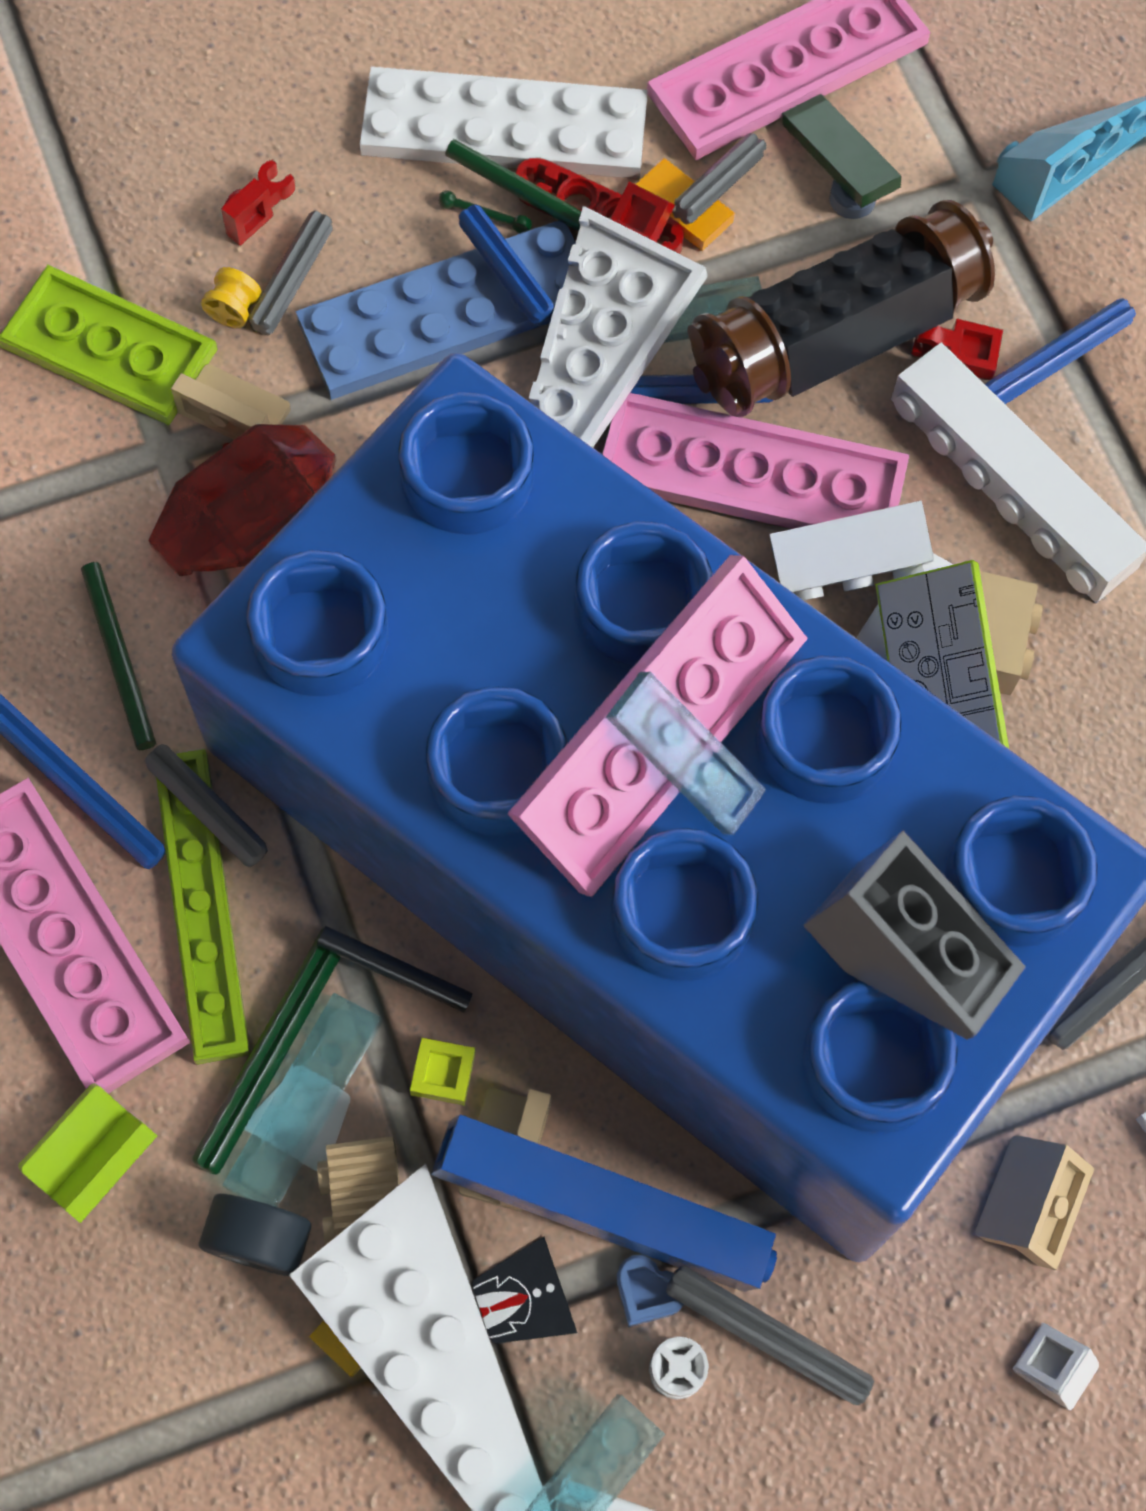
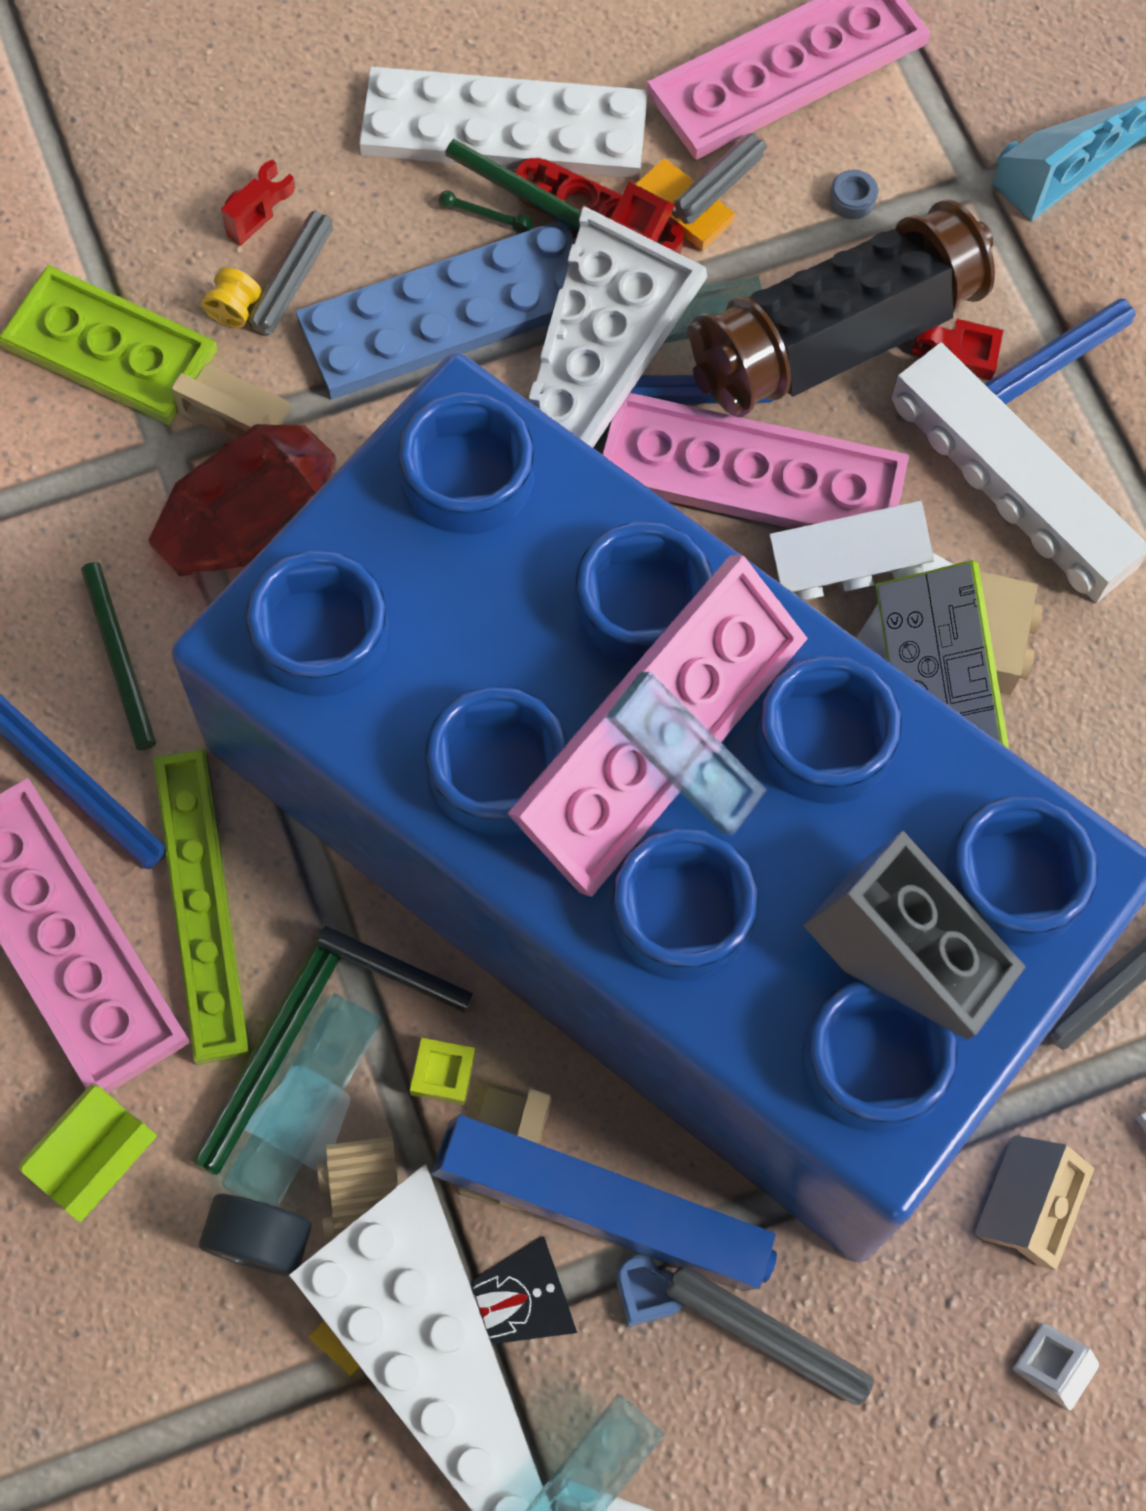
dark grey axle [145,744,268,867] -> none
blue axle [458,204,554,324] -> none
white wheel [649,1336,709,1400] -> none
tile [782,94,901,208] -> none

